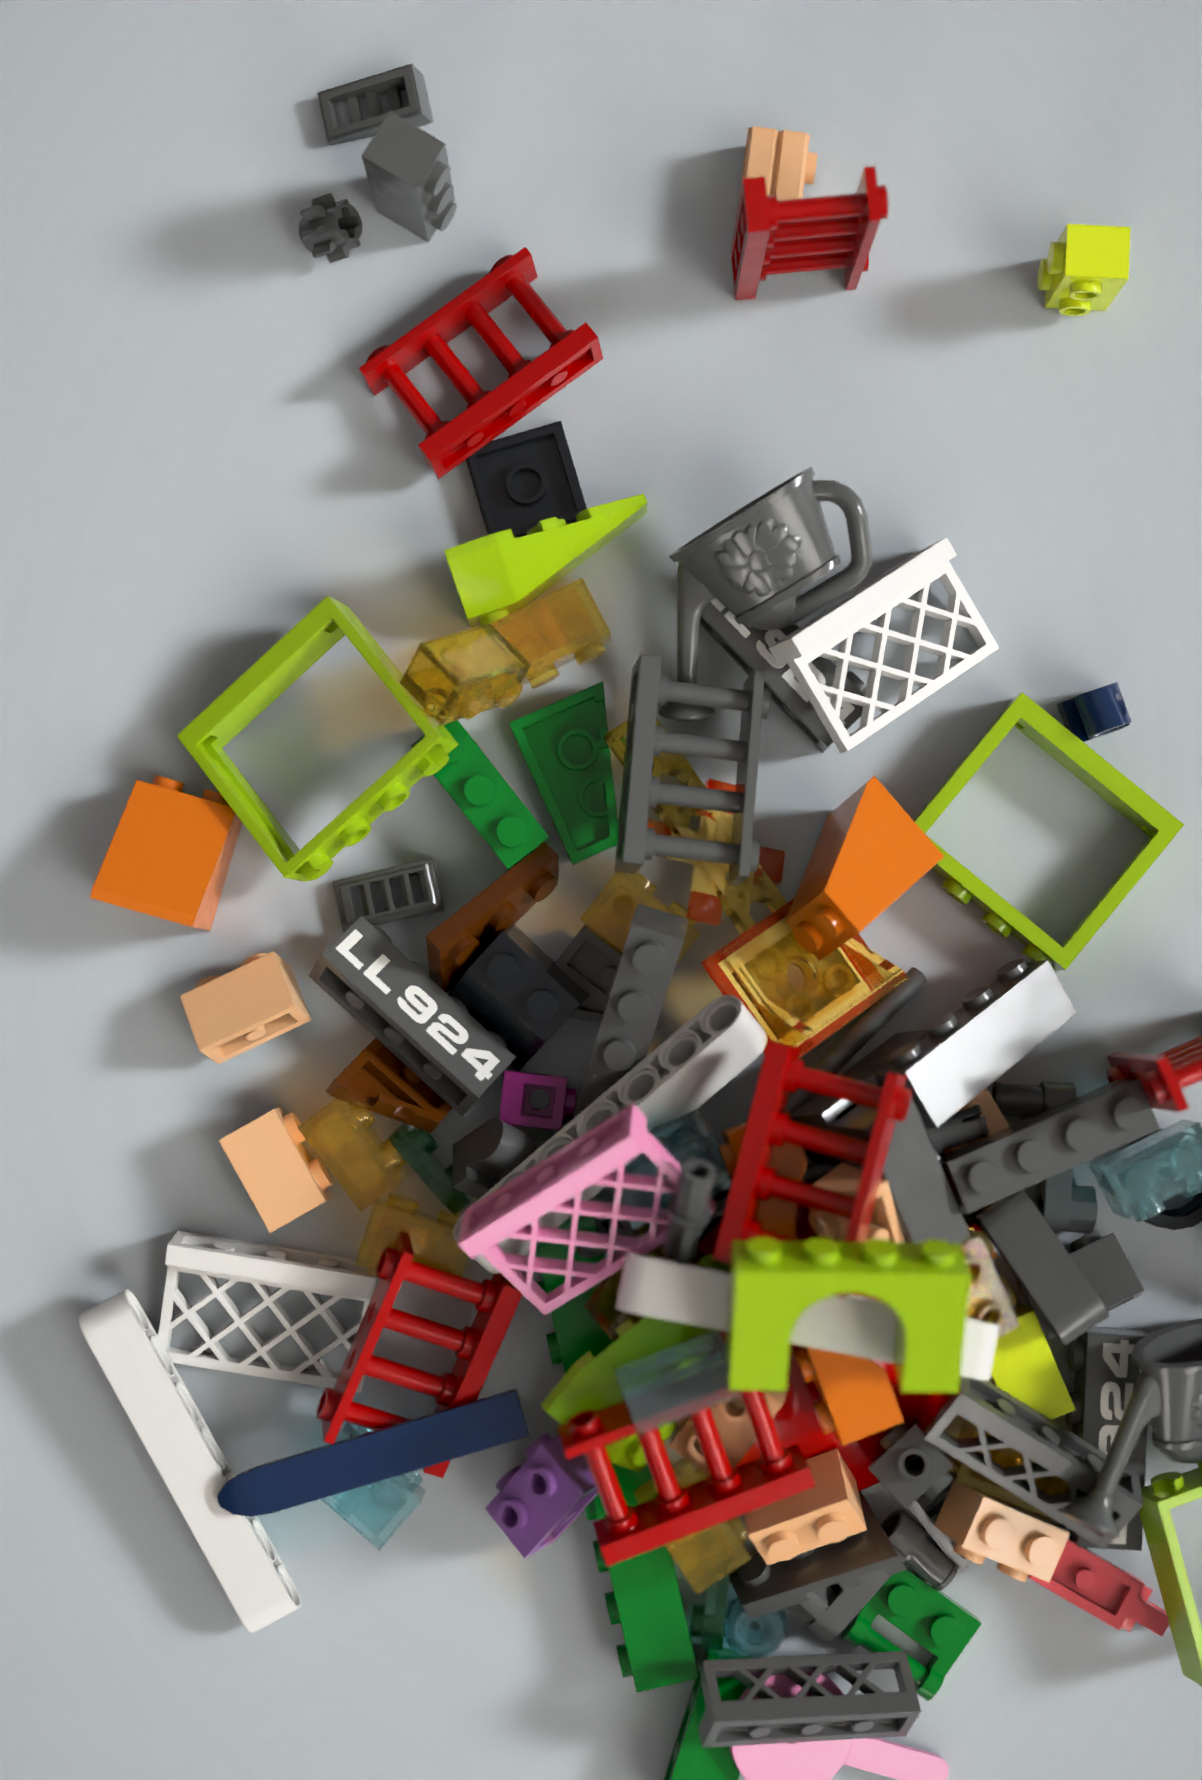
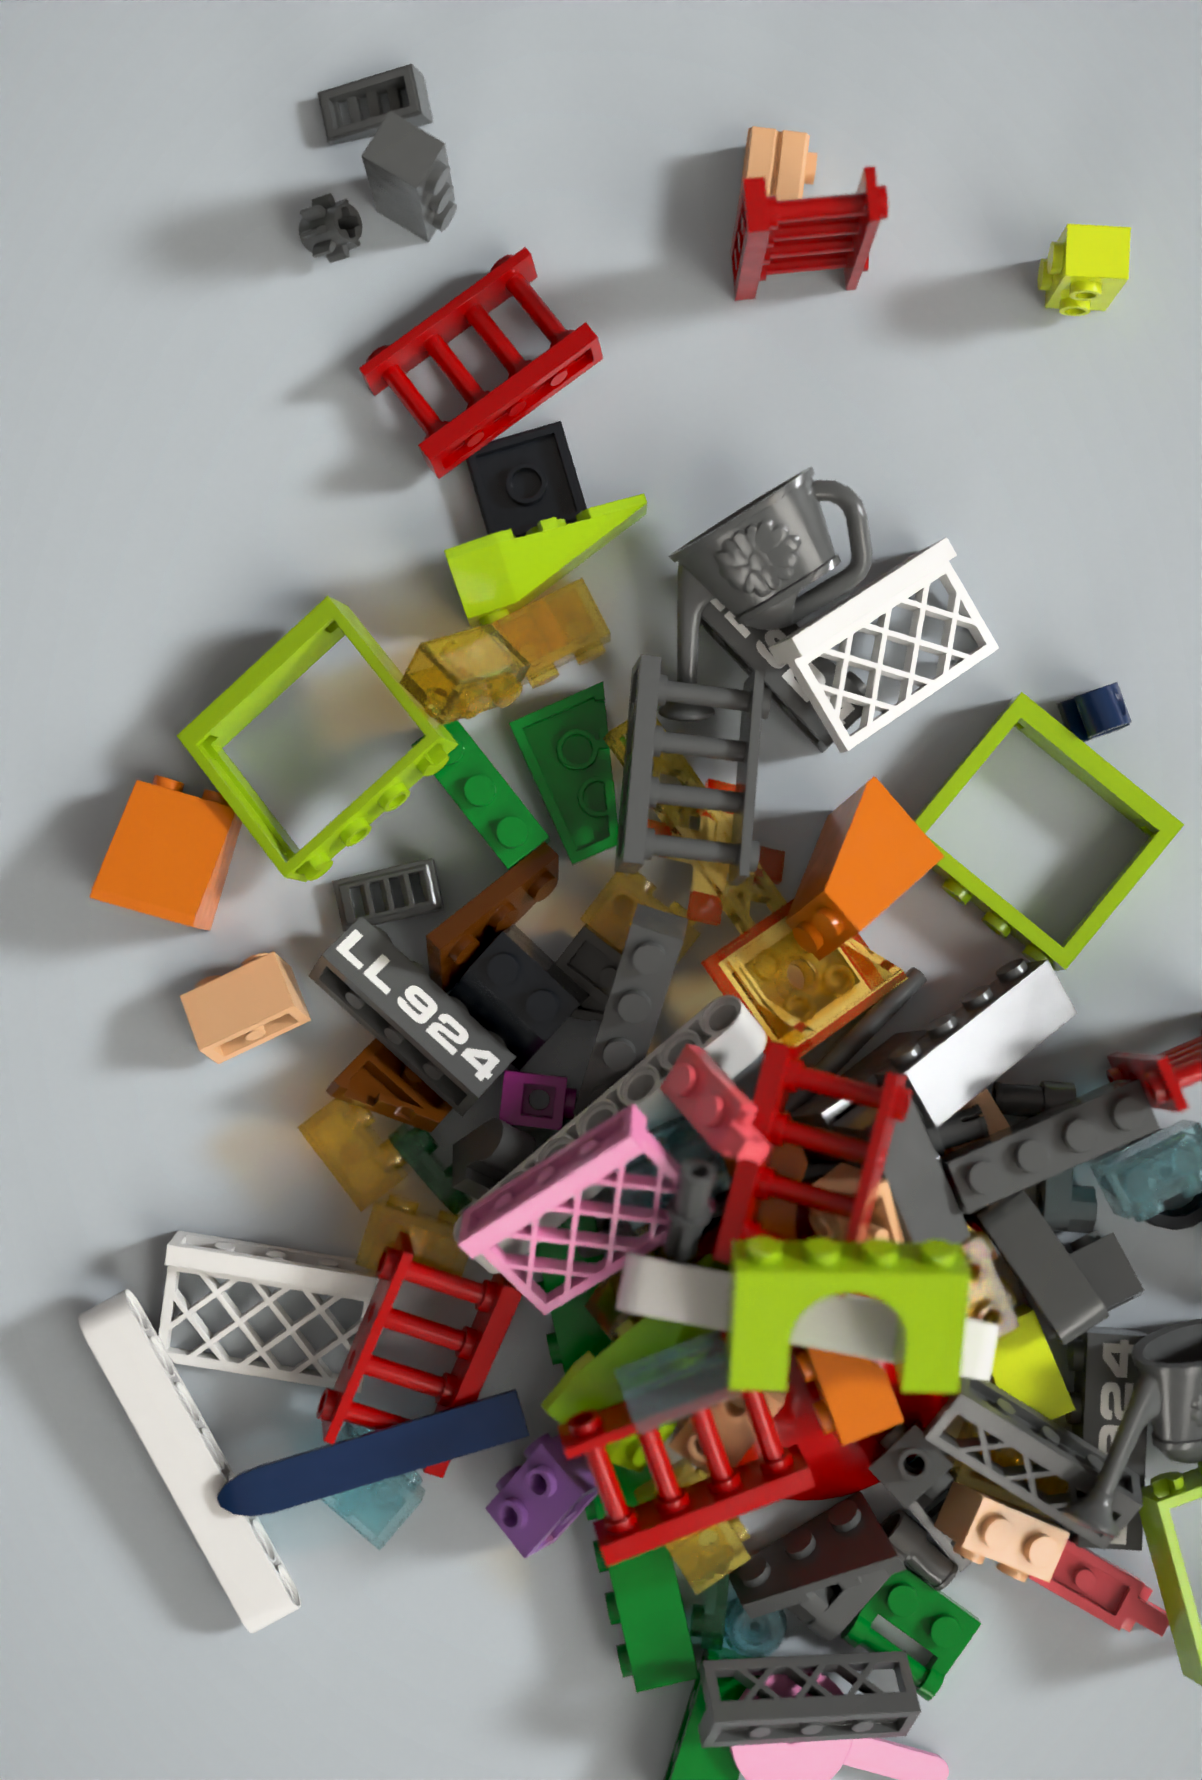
light nougat brick [219,1107,333,1233] -> none
light nougat brick [744,1448,867,1566] -> none
none -> coral hinge [660,1044,771,1165]

